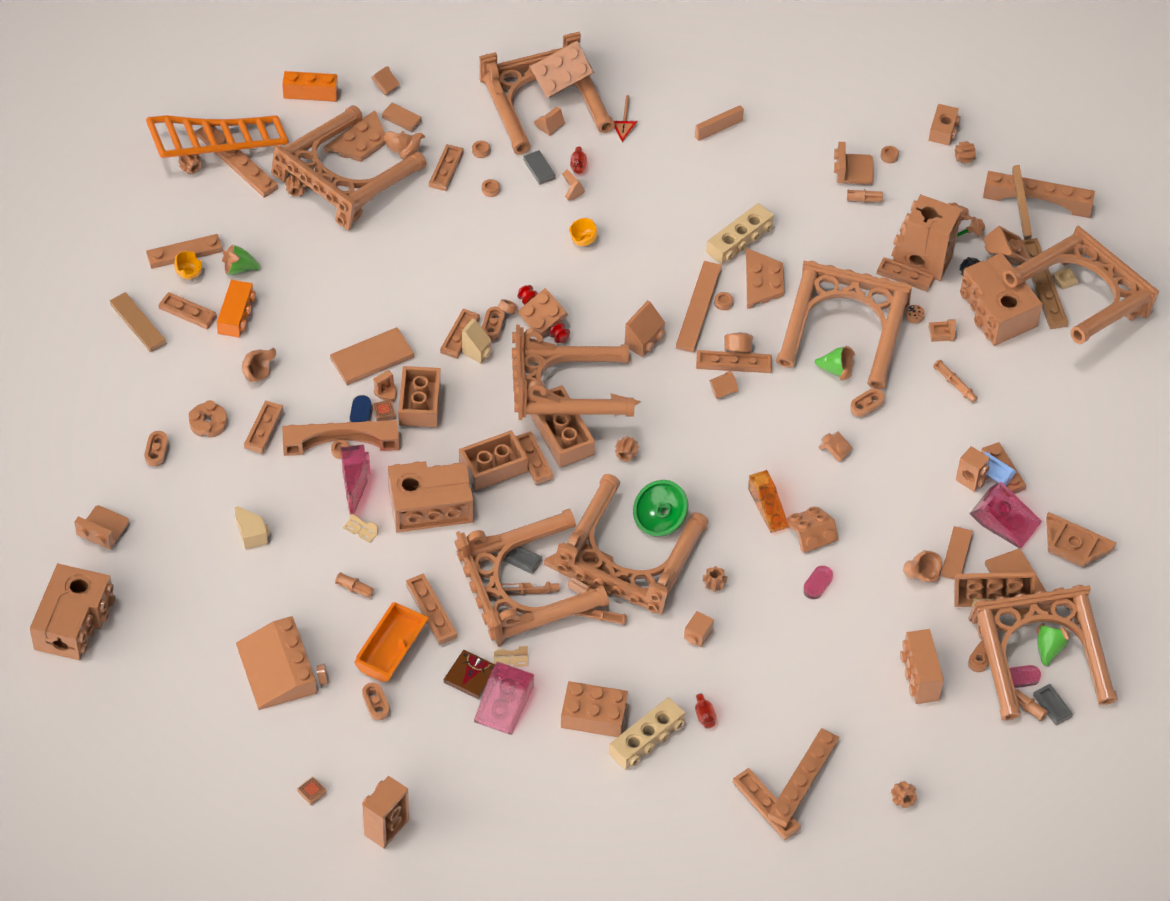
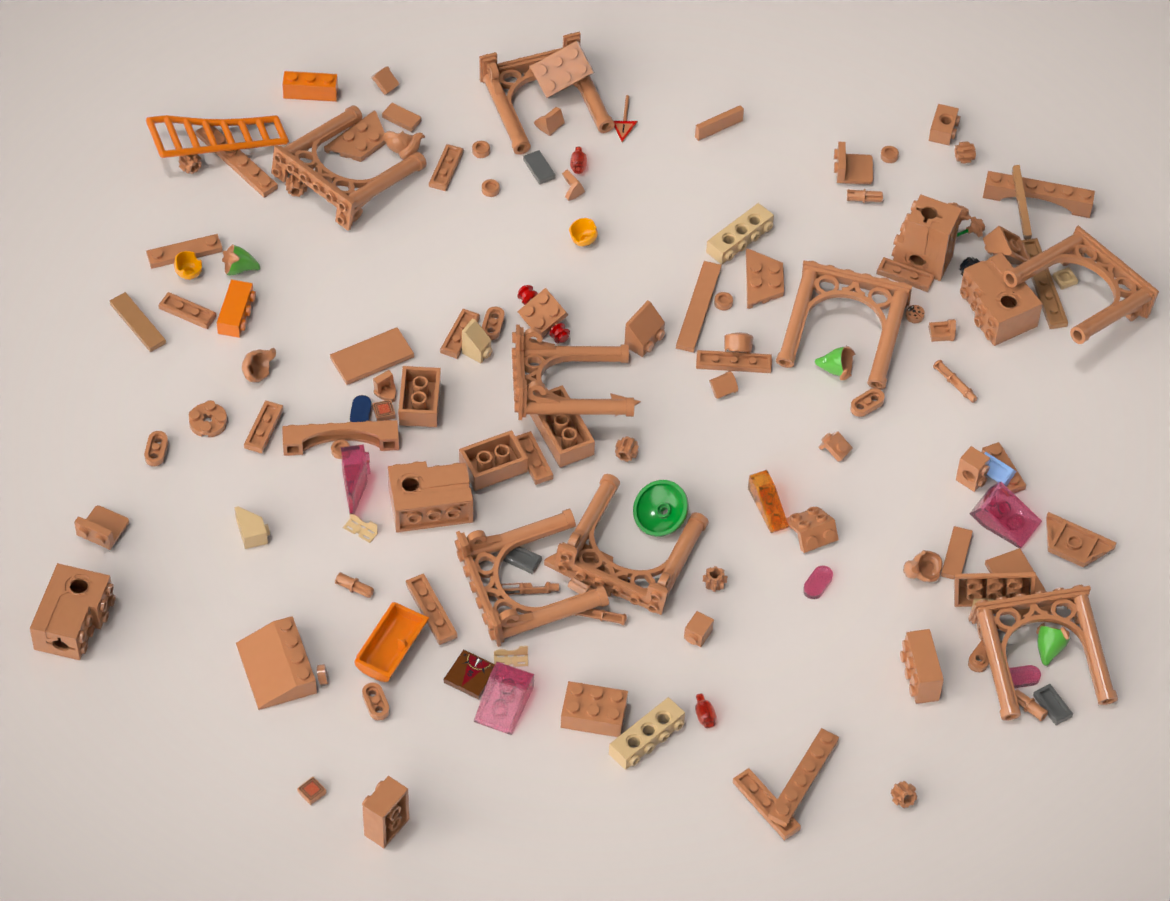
nougat tile [498,299,518,314] -> none

